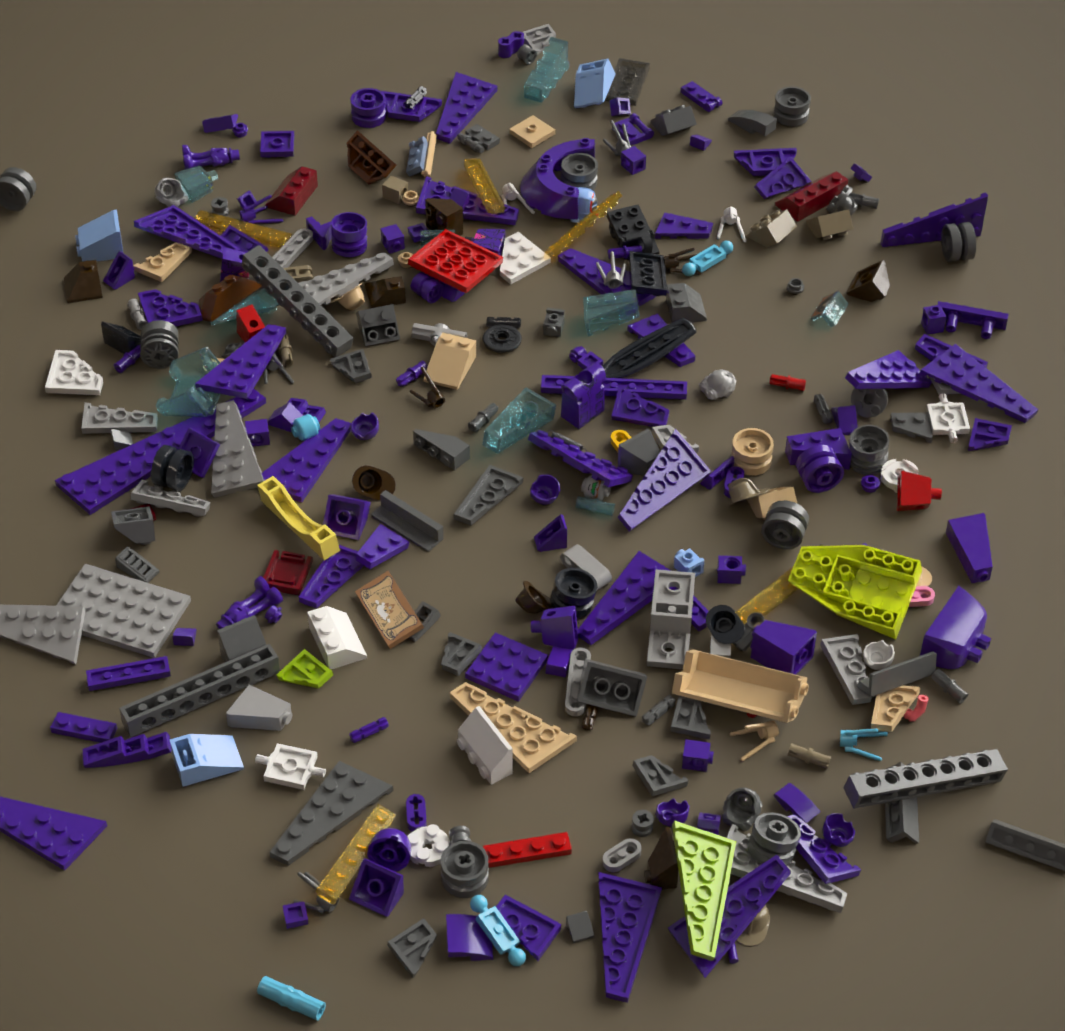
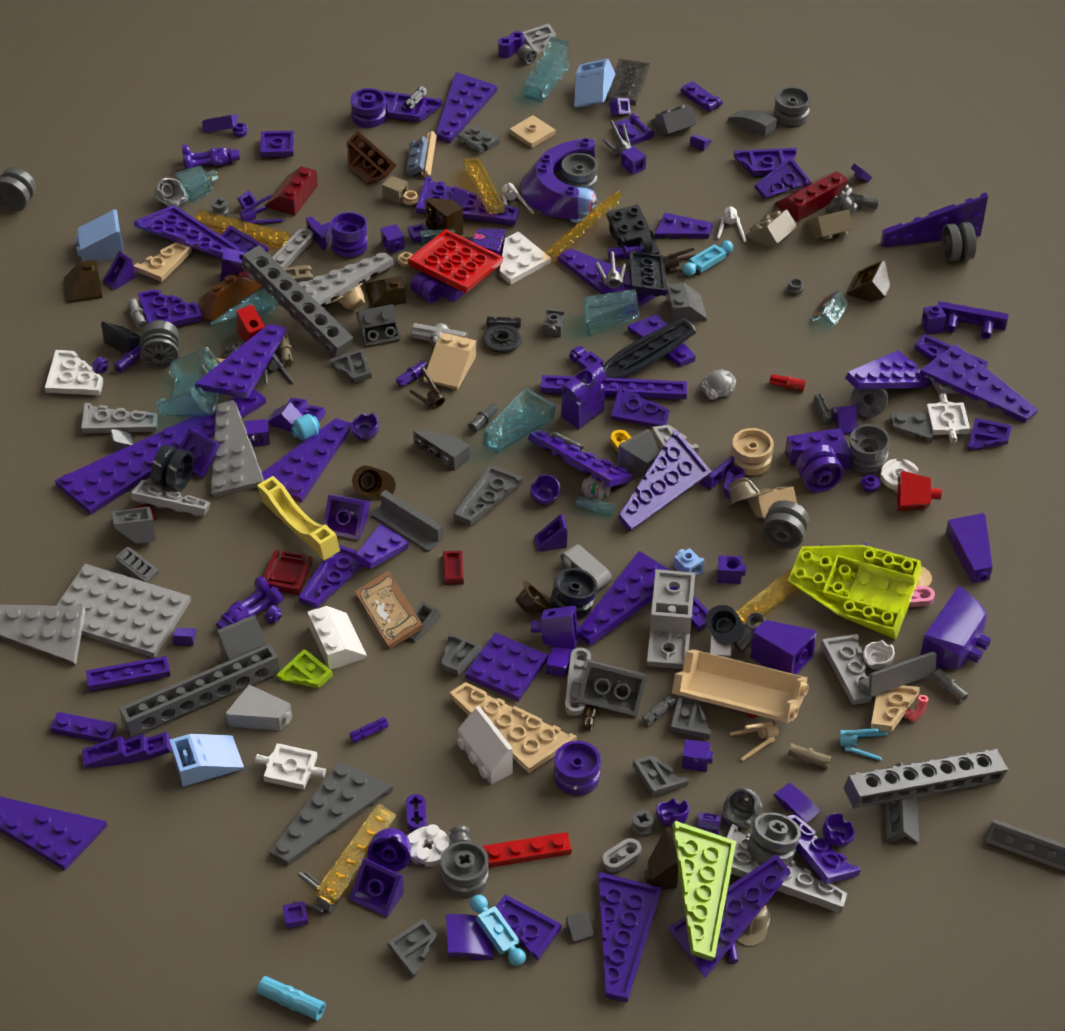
none -> dark purple plate [91,357,108,373]
none -> dark red tile [443,551,464,585]
none -> dark purple wheel [554,741,601,795]

